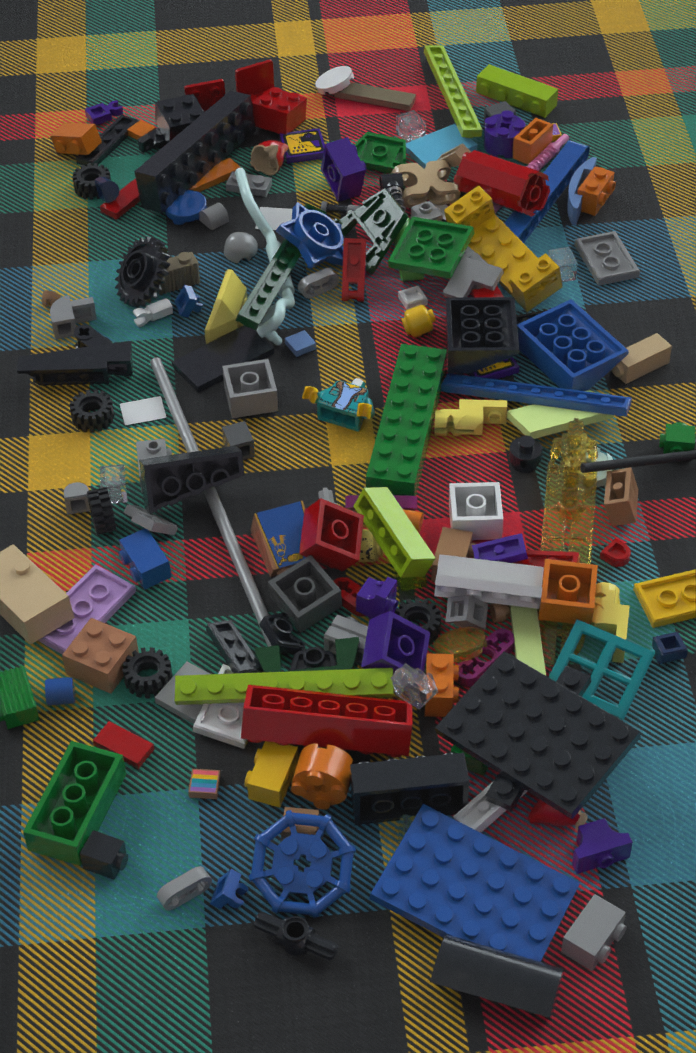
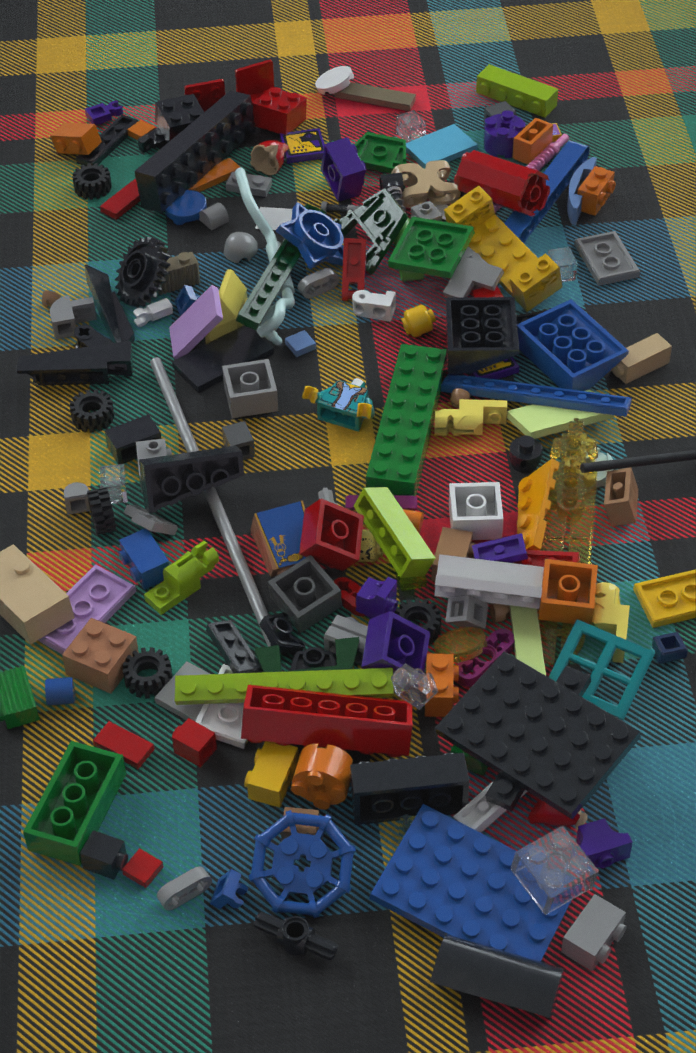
dark blue brick [94,177,119,203] -> none
white sticker [120,396,166,425] -> none
tile [189,769,221,799] -> none
white tile [398,286,428,310] -> none
lime plate [424,45,483,138] -> none
tan piece [437,143,471,167] -> none
red tile [600,538,631,567] -> none
green brick [659,422,695,454] -> none
none -> black wedge [84,265,135,344]
none -> black brick [105,414,161,465]
none -> red tile [122,848,164,888]
none -> lime plate [144,541,219,615]
none -> lavender tile [169,285,223,359]
none -> red brick [172,718,217,768]
none -> white leg [352,290,396,322]
none -> medium nougat hinge [450,388,470,409]
none -> clear brick [510,826,599,915]
none -> light orange wing [517,458,560,550]

